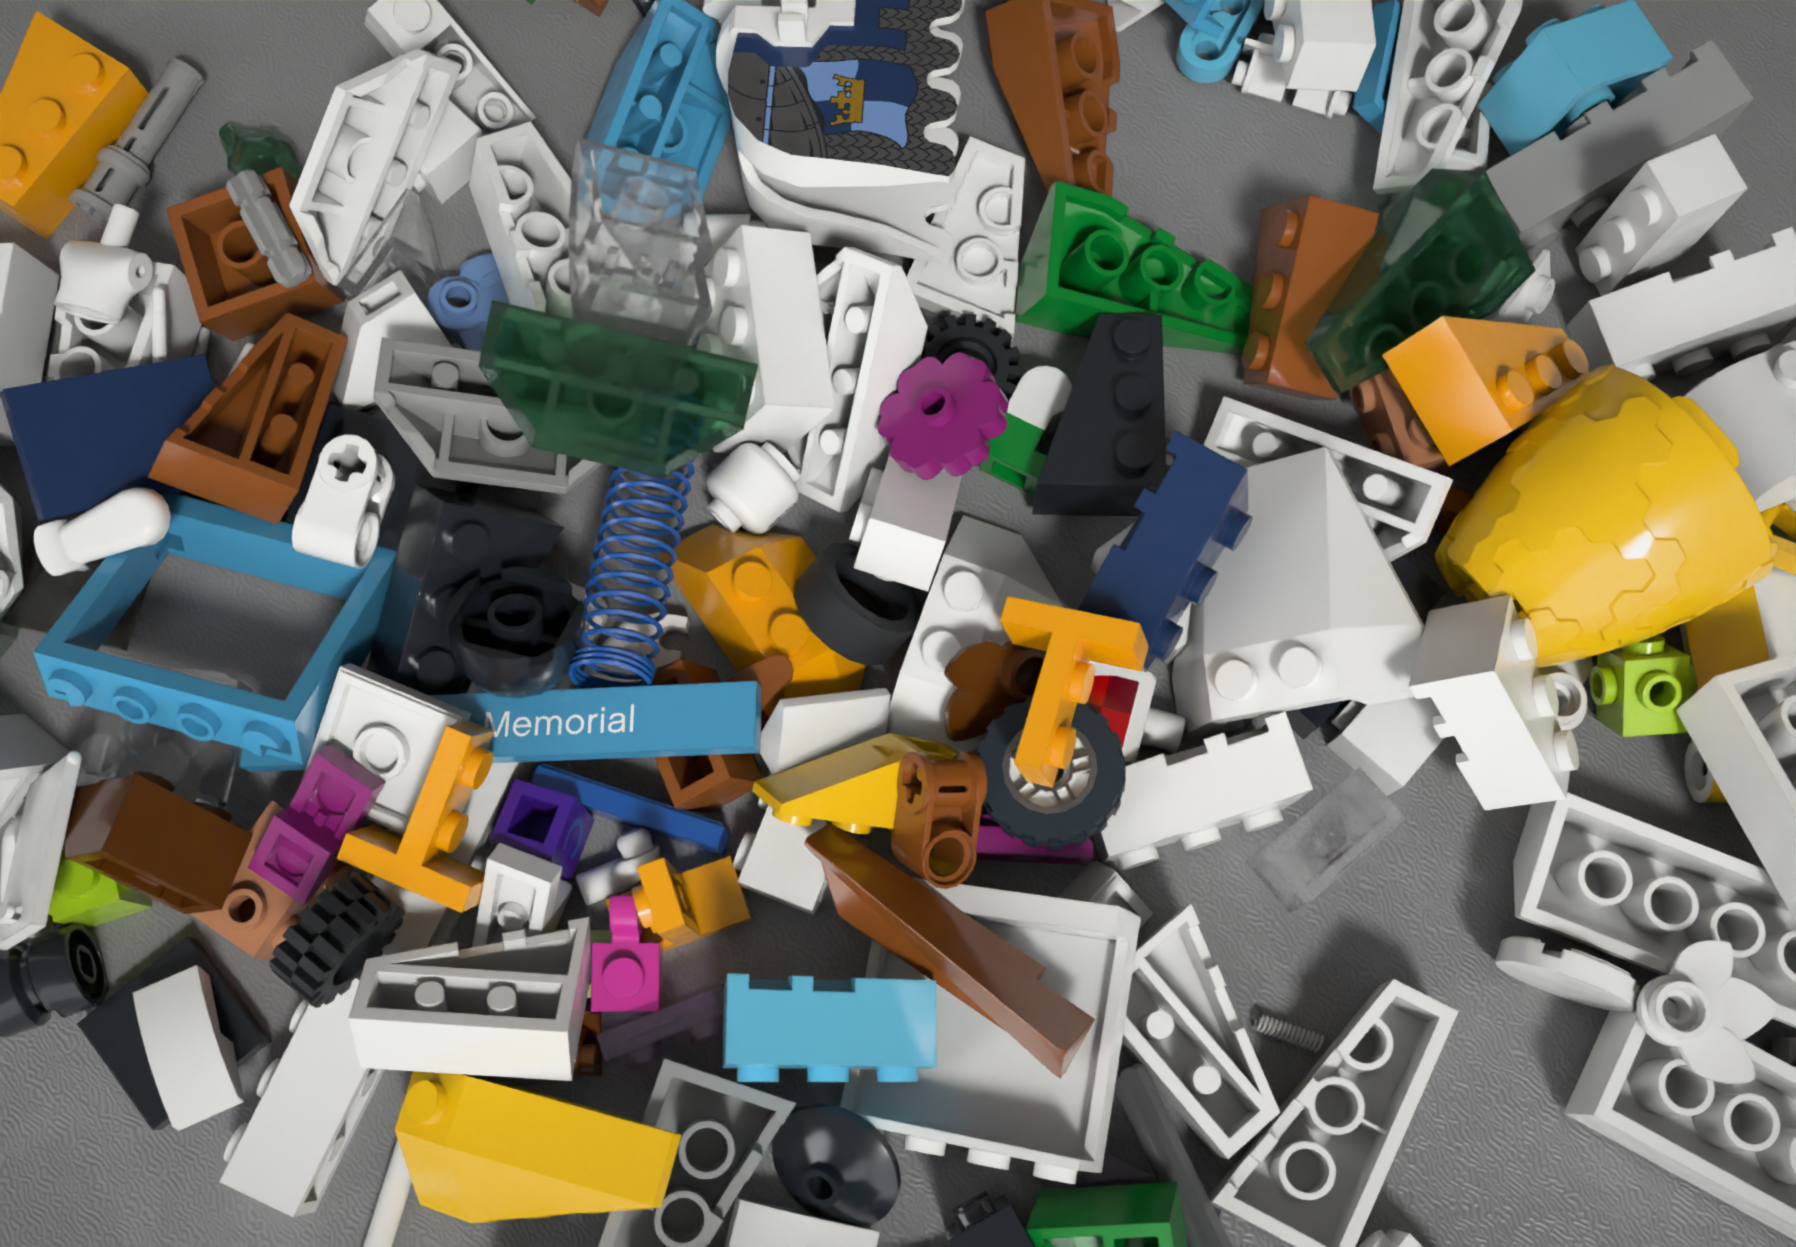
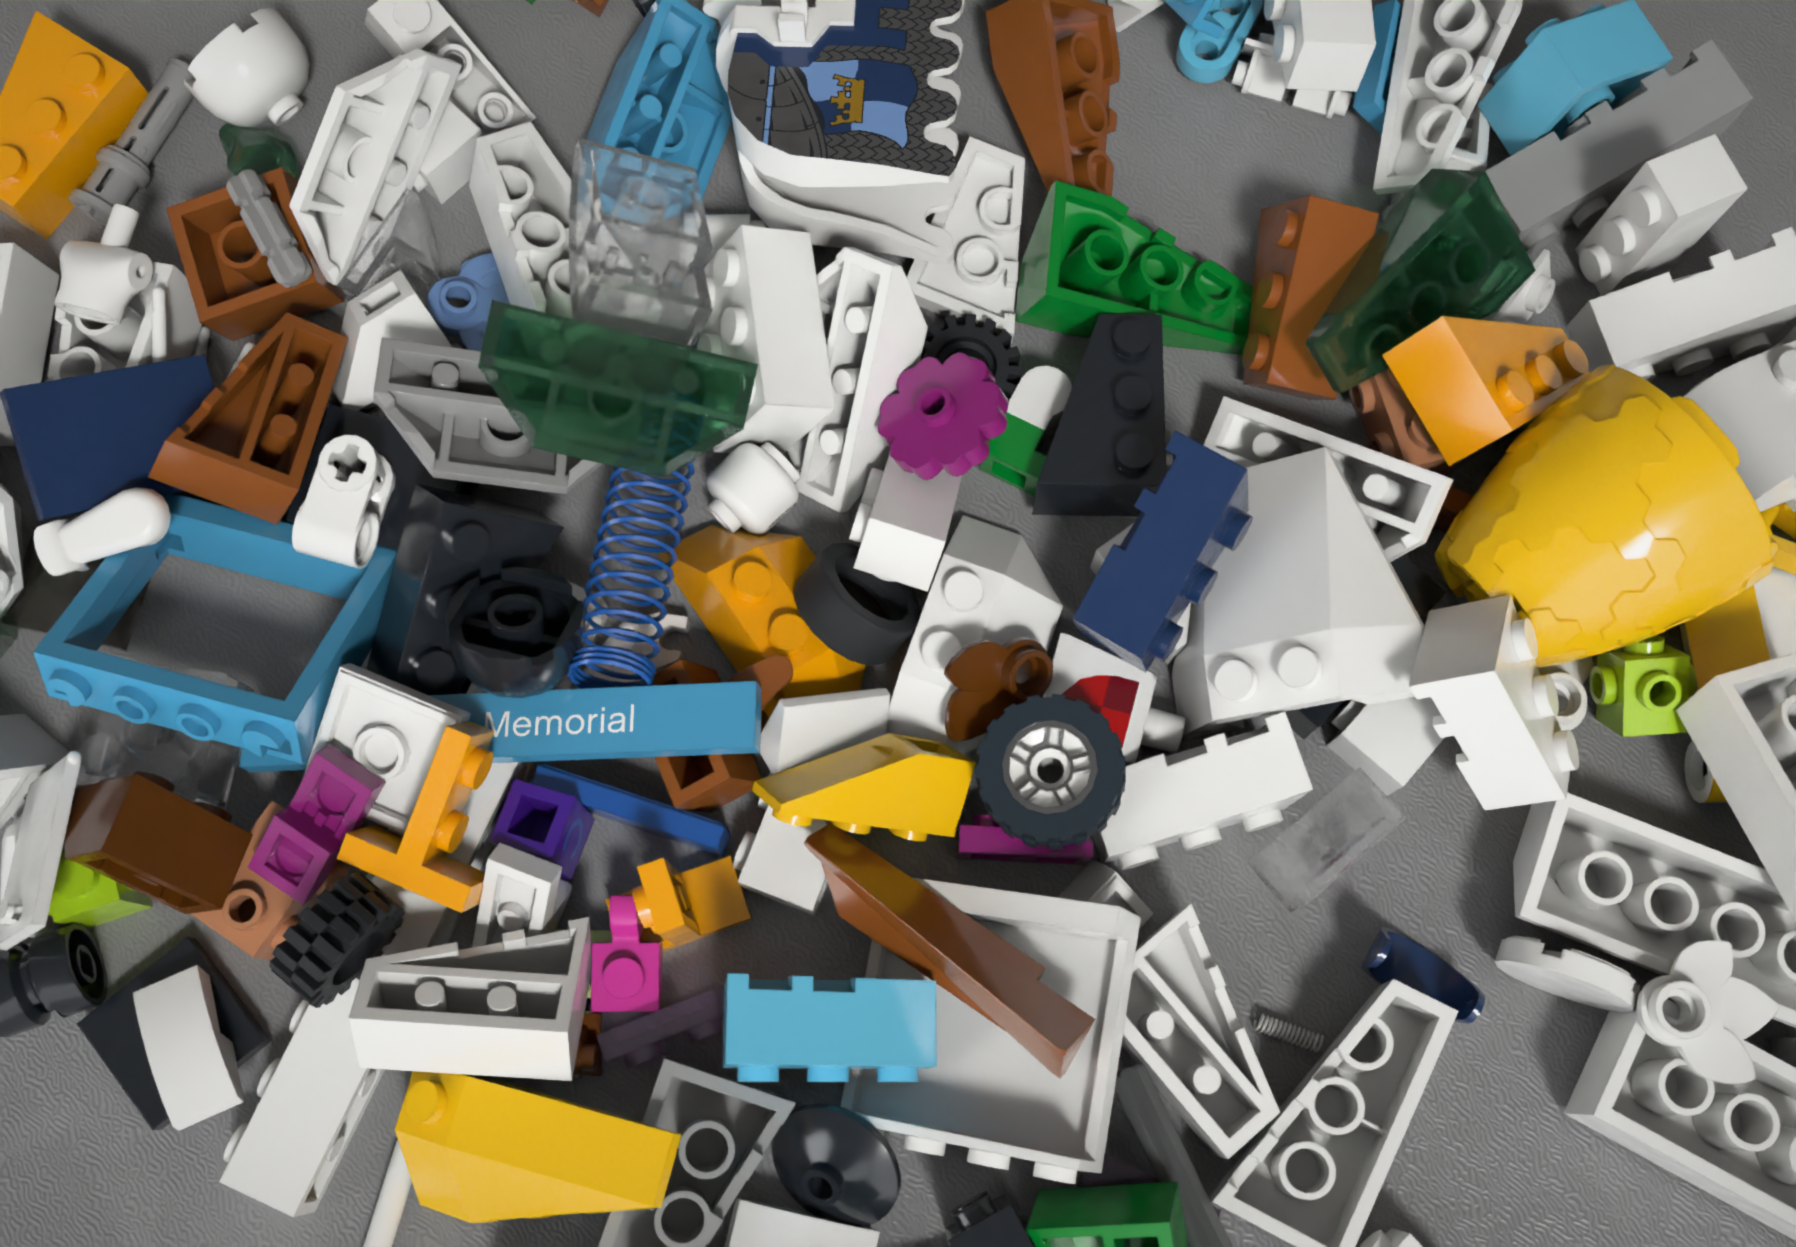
white arm [576,827,660,906] -> none
dark orange piece [891,752,987,889] -> none
light orange bracket [1000,596,1149,788] -> none
none -> white cylinder [184,8,310,127]
none -> dark blue helmet [1362,927,1485,1024]

